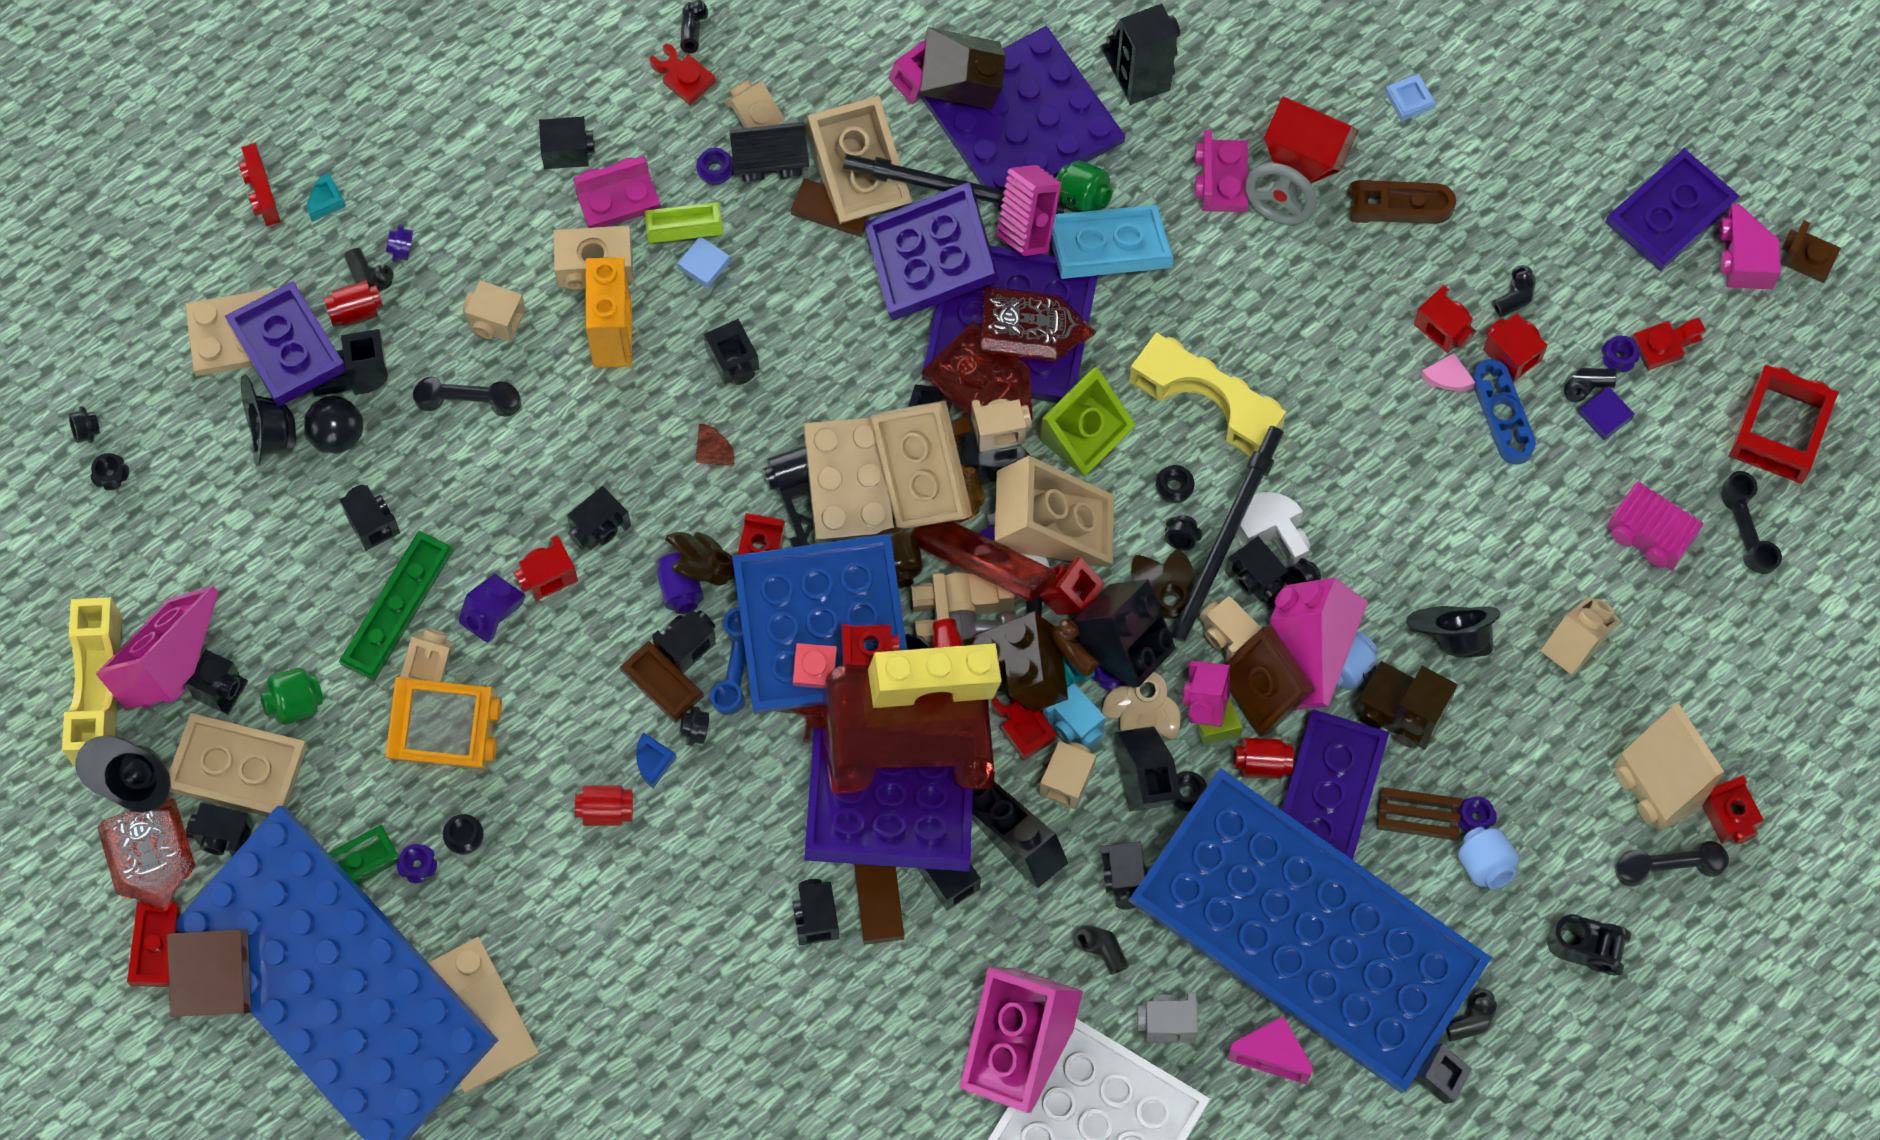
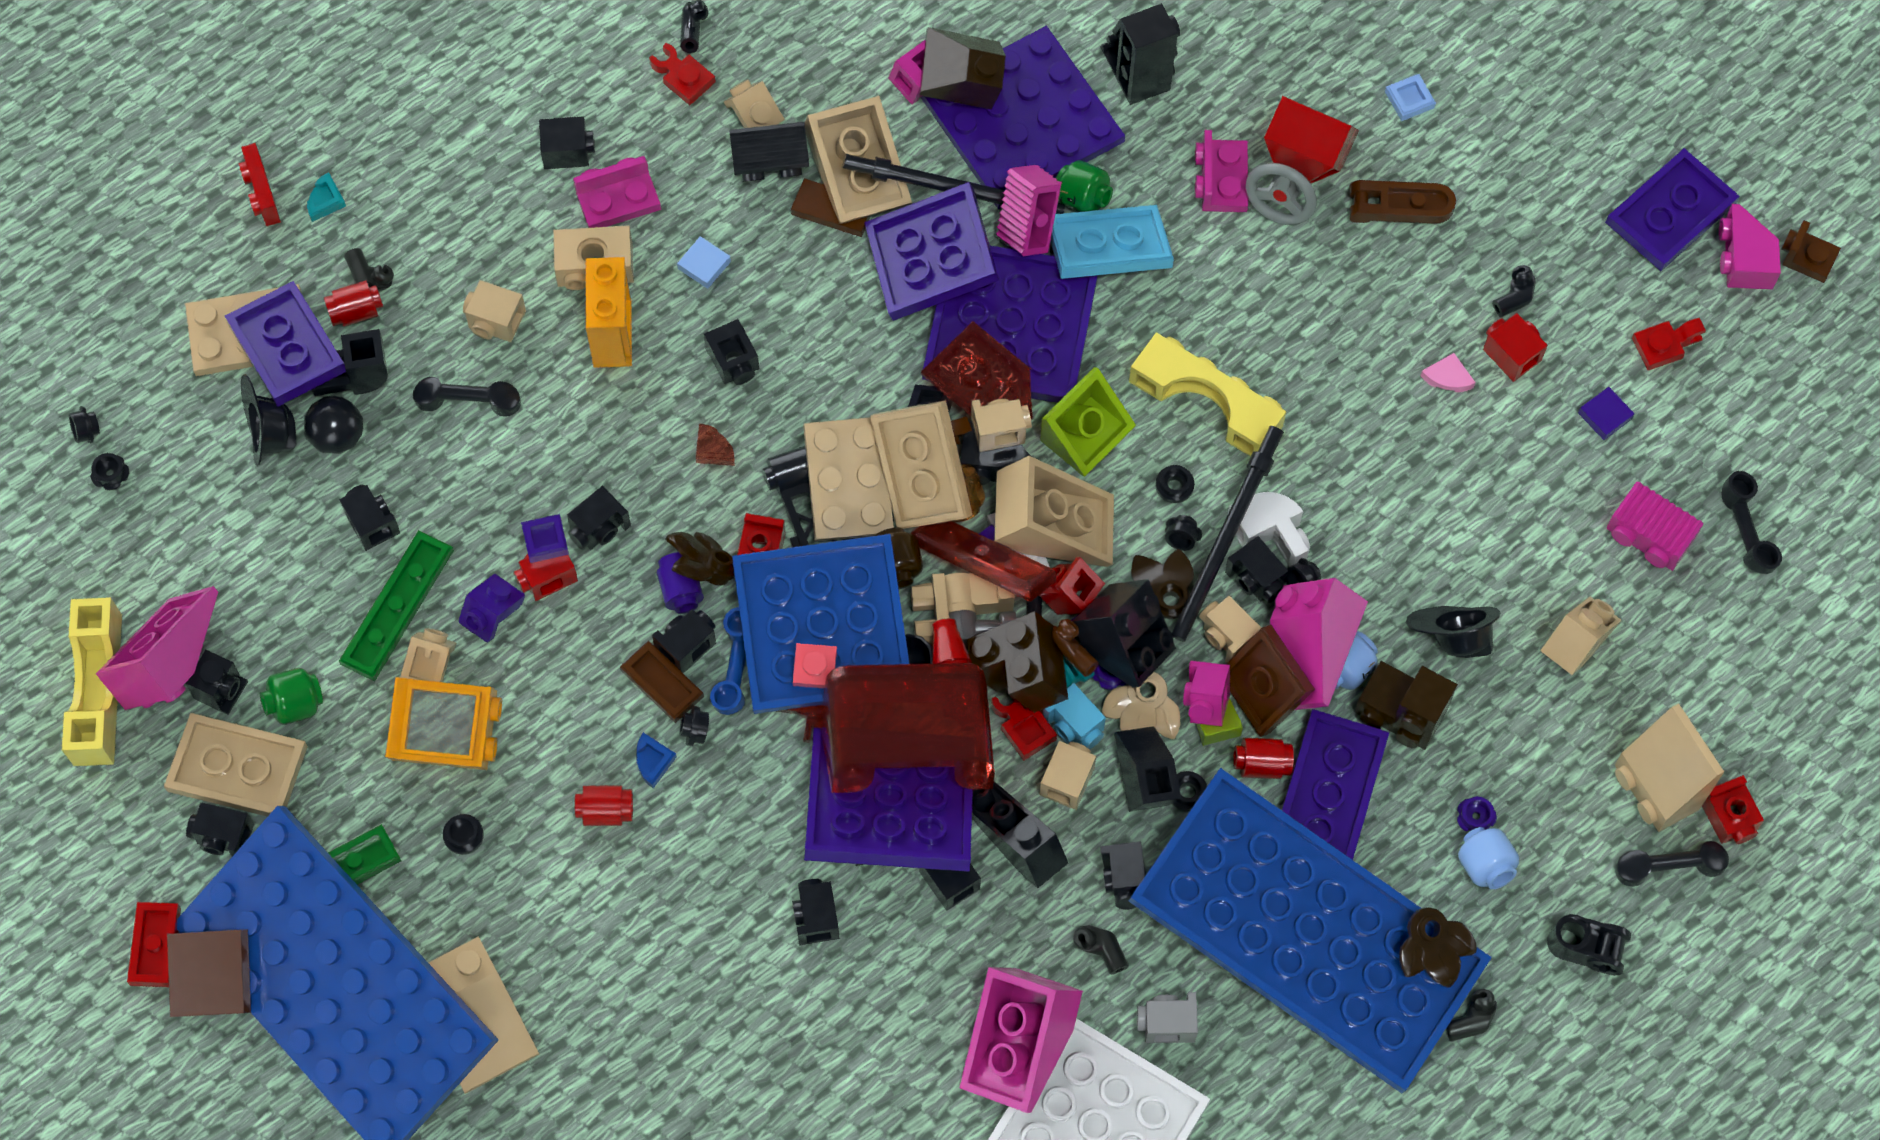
black piece [75,735,171,812] -> none
clear red tile [97,798,196,912] -> none
dark purple plate [386,224,413,262] -> none
dark purple plate [397,844,437,883] -> none
lime tile [644,202,723,244] -> none
dark purple plate [696,147,734,184] -> none
red brick [842,624,900,673] -> none
reddish brown tile [854,864,904,945] -> none
light yellow arch [868,643,1001,708] -> none
clear red tile [980,286,1096,362] -> none
dark pink slope [1227,1016,1313,1085] -> none
reddish brown tile [1376,787,1462,841] -> none
red brick [1413,284,1476,354] -> none
black plate [1415,1044,1472,1104] -> none
blue beam [1473,359,1536,465] -> none
black arm [1564,368,1617,402] -> none
dark purple plate [1602,335,1640,372] -> none
red window [1728,364,1839,484] -> none
none -> dark purple tile [521,514,569,563]
none -> dark brown plate [1399,907,1477,988]

